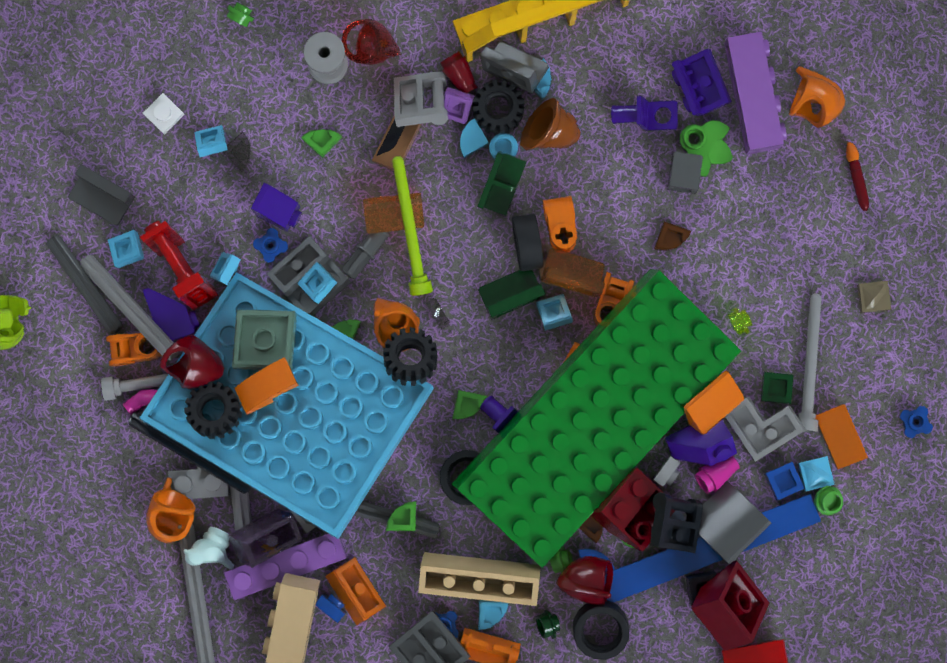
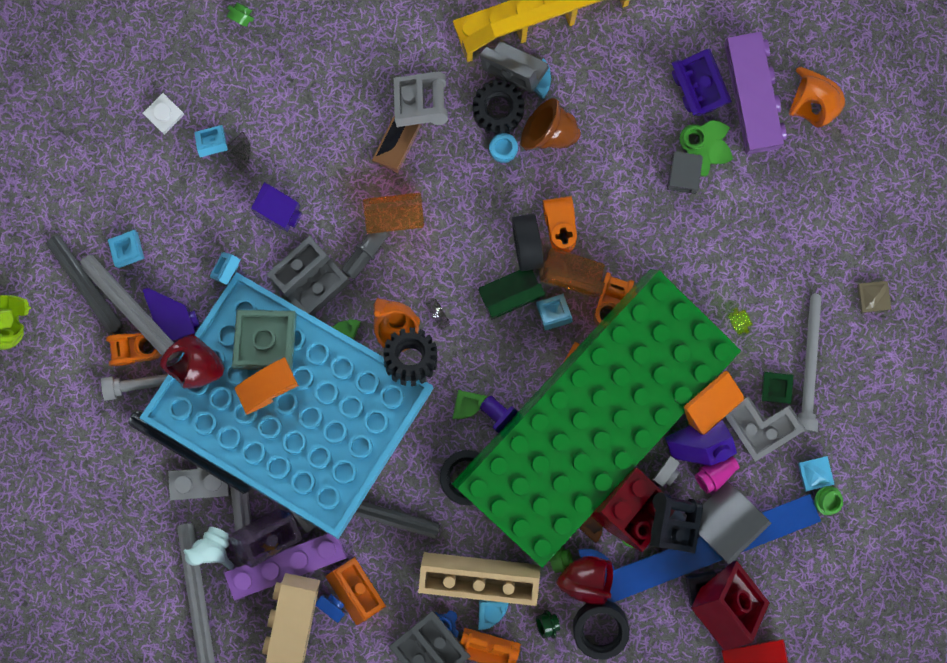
dark grey panel [68,164,135,226] -> none
dark pink arm [123,389,158,414] -> none
red fence [140,221,219,310] -> none
orange piece [146,477,196,543] -> none
black tyre [184,381,242,439] -> none
blue plate [253,228,288,263] -> none
medium azure tile [297,262,338,304] -> none
bright green tile [301,129,342,158] -> none
light grey piece [304,32,348,84] -> none
clear red piece [342,19,401,65] -> none
bright green tile [386,501,416,531] -> none
lime piece [392,156,433,296] -> none
dark red cone [440,51,477,93] -> none
medium lavender tile [444,87,475,125] -> none
medium azure tile [460,118,489,158] -> none
dark green panel [477,151,527,216] -> none
dark purple bracket [611,95,678,131] -> none
reddish brown tile [654,221,691,251] -> none
blue plate [764,462,805,501] -> none
orange slope [816,404,868,470] -> none
dark red piece [846,142,869,211] -> none
blue plate [900,406,933,438] -> none

